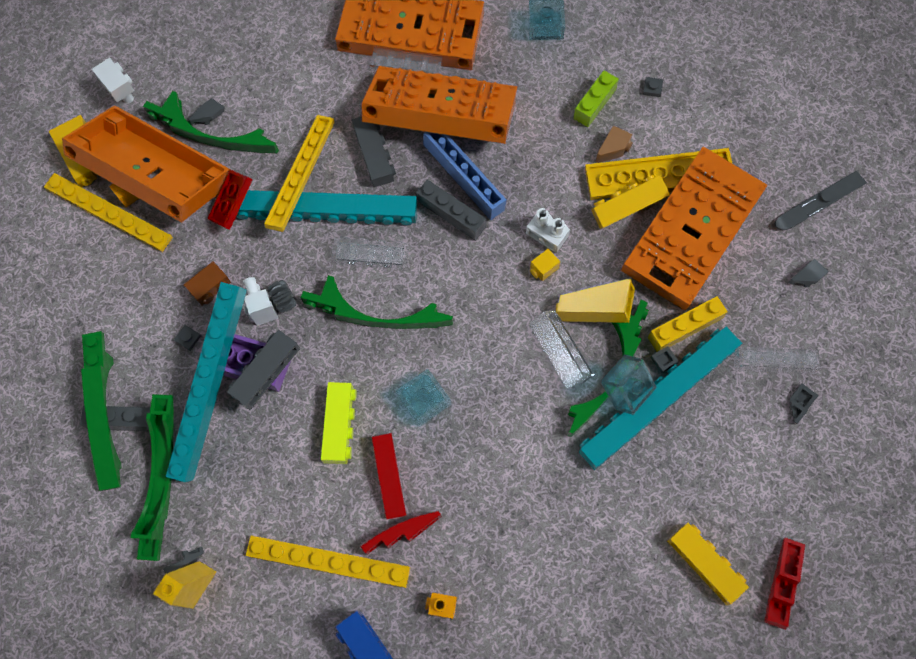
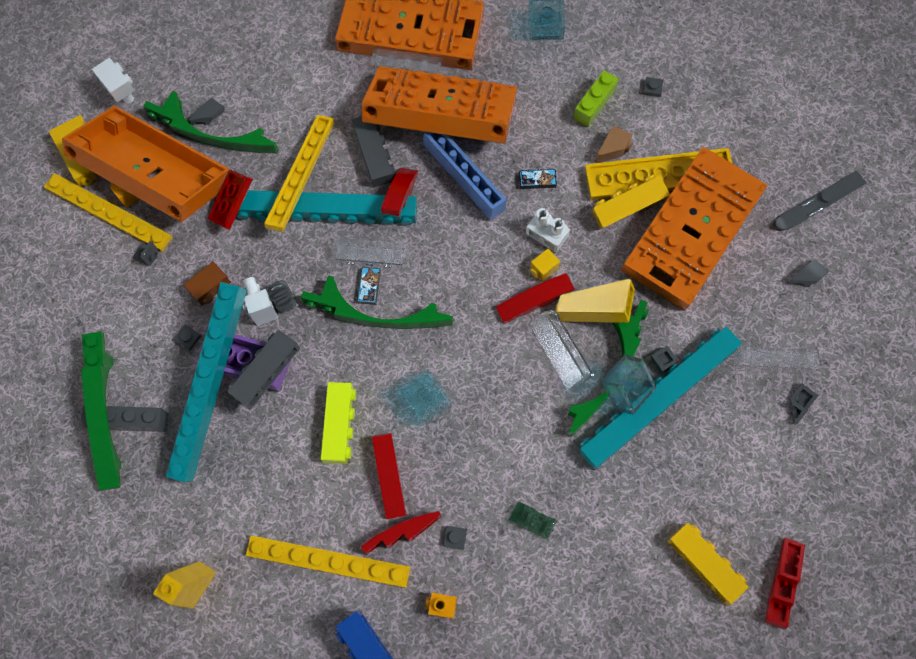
green slope [131,394,174,561] -> none
dark grey slope [163,547,204,574] -> none
dark grey brick [416,179,486,241] -> none
yellow brick [647,296,728,352] -> none
none -> dark grey bracket [133,241,159,266]
none -> tile [357,267,381,305]
none -> red slope [381,168,418,216]
none -> dark grey plate [444,526,467,550]
none -> red slope [496,273,575,324]
none -> clear green slope [509,501,557,540]
none -> tile [519,169,557,189]

